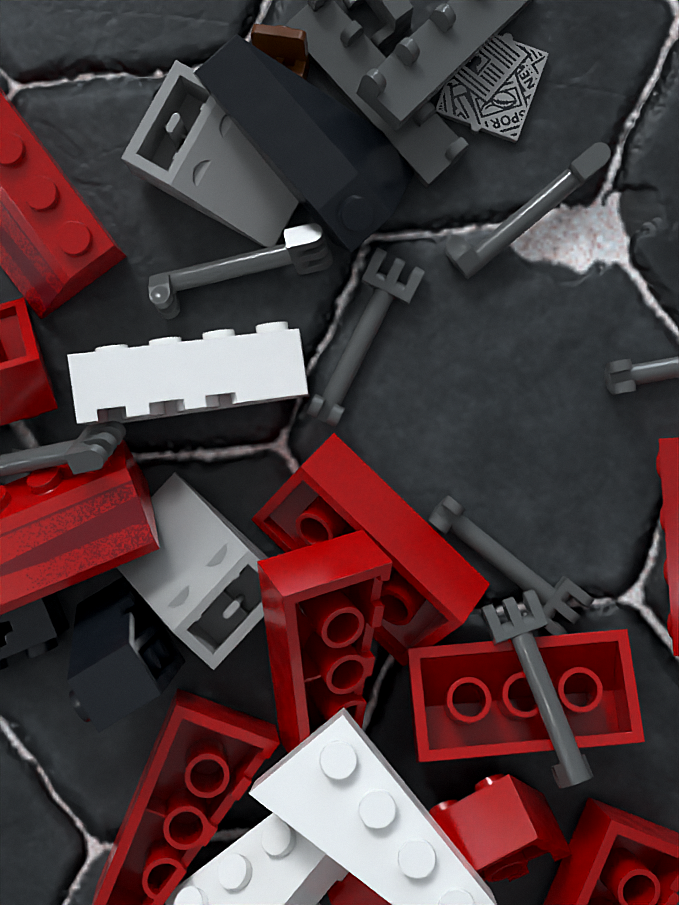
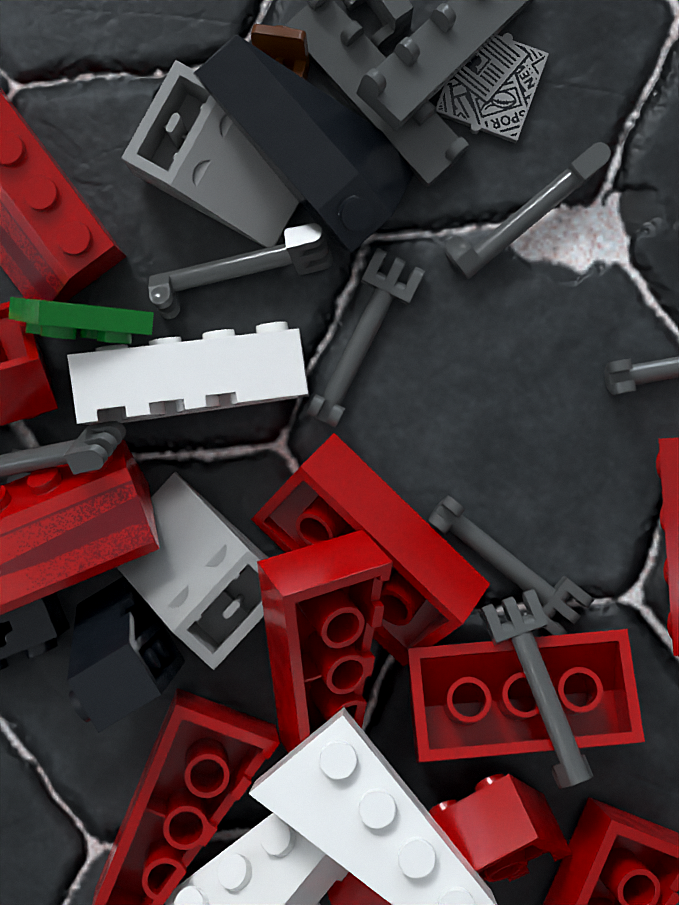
none -> green plate [8,297,154,344]

